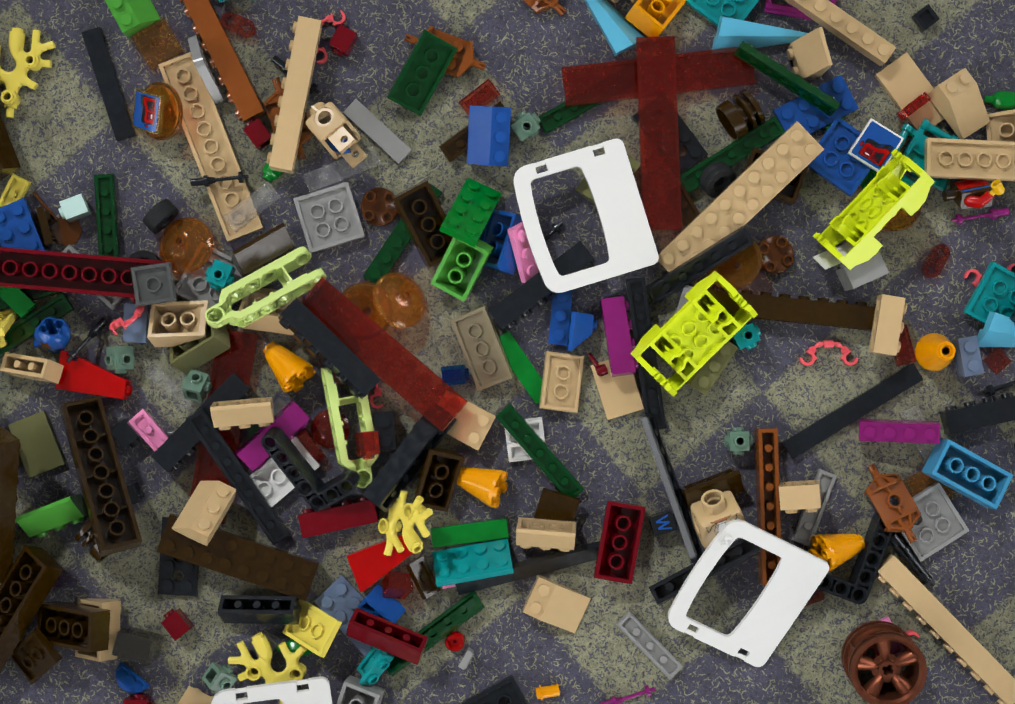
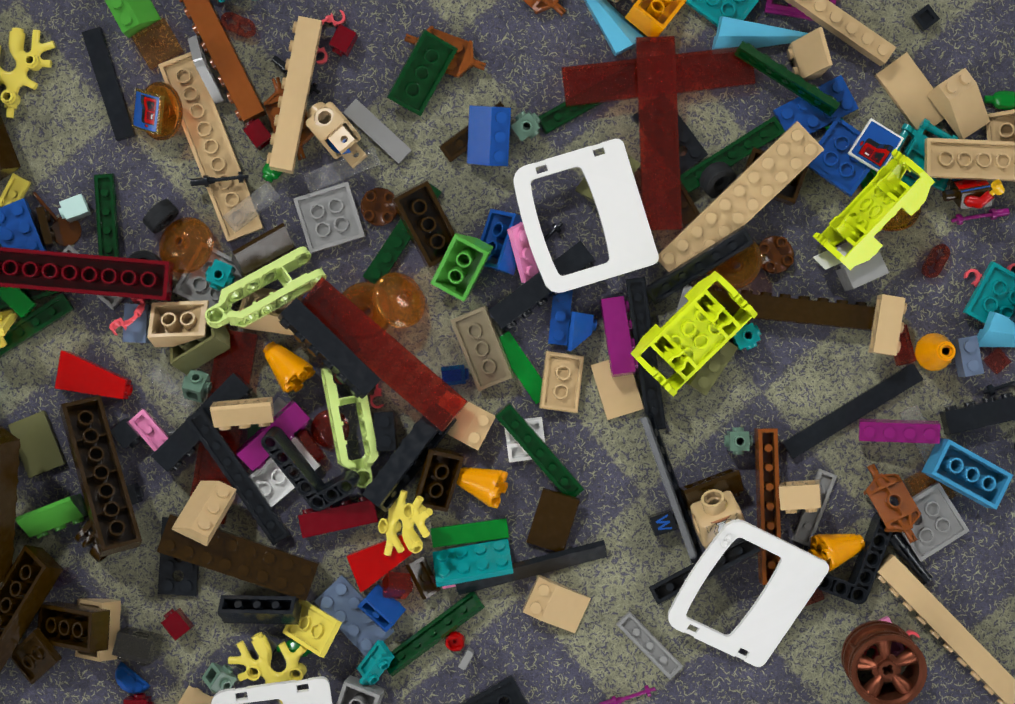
tan brick [0,352,64,384] -> none
blue piece [34,317,71,354] -> none
black piece [66,318,108,363] -> none
sand green brick [105,346,135,374] -> none
dark grey tile [131,262,177,307] -> none
dark red brick [346,608,428,665] -> none
clear red brick [355,431,380,460] -> none
green plate [439,178,502,247] -> none
clear red tile [459,79,500,116] -> none
tan slope [516,517,576,552] -> none
light orange pin [535,684,560,701] -> none
dark red hand [587,352,608,376] -> none
dark red slope [594,501,646,584] -> none
dark brown wheel [715,89,766,141] -> none
coral piece [799,340,858,366] -> none
clear red beam [896,92,931,122] -> none

